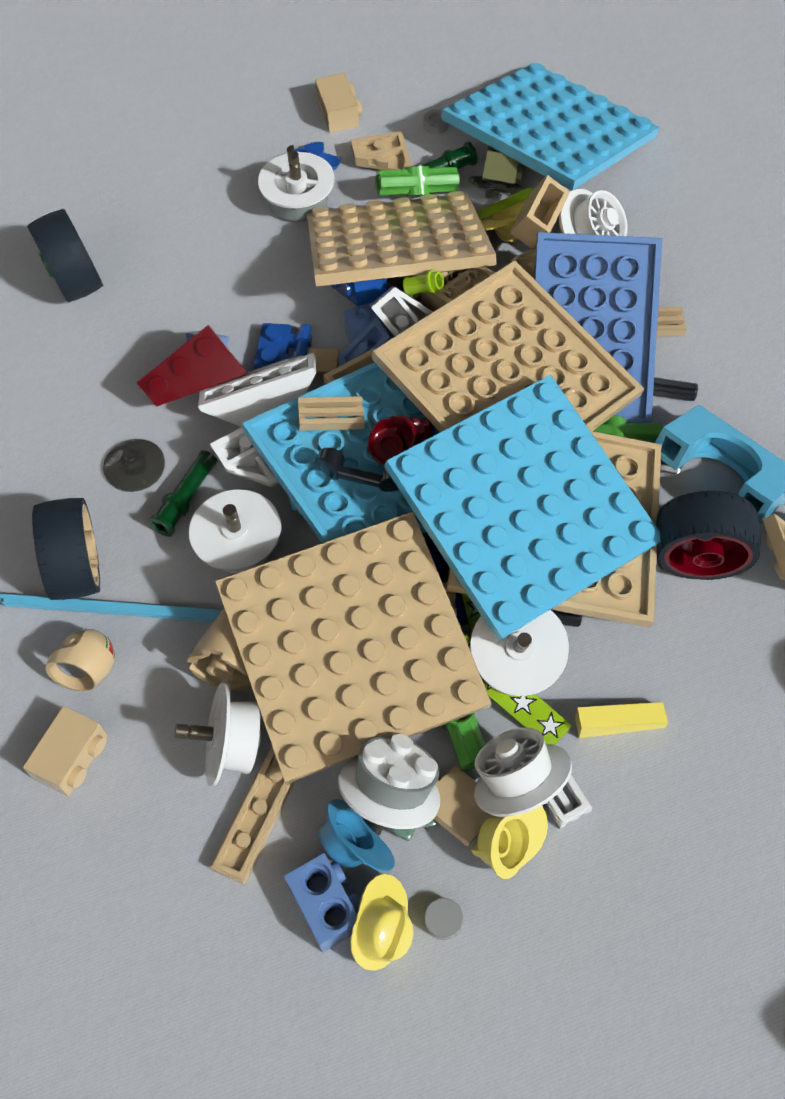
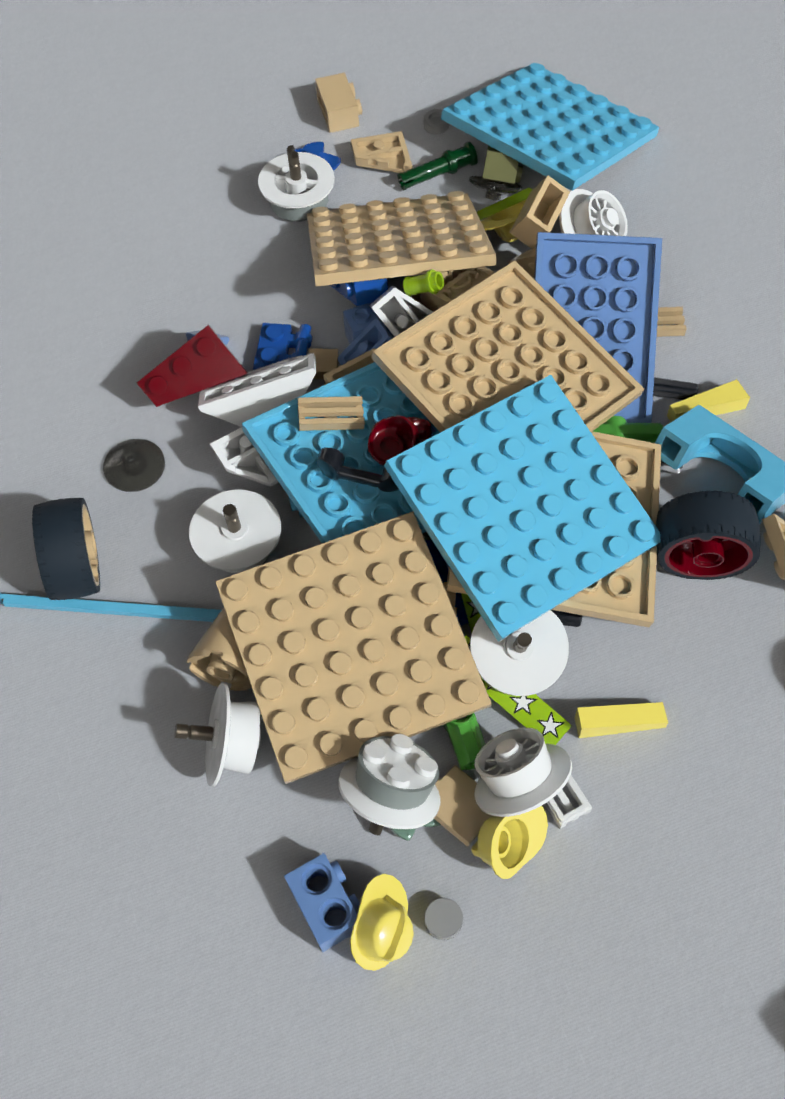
tan piece [23,706,108,797] -> none
black wheel [27,209,104,303] -> none
tan helmet [46,629,115,691] -> none
dark green pin [148,450,218,537] -> none
tan tile [210,745,295,885] -> none
dark azure piece [317,799,395,872] -> none
bright green piece [375,166,460,196] -> none
none -> light yellow piece [667,379,750,422]

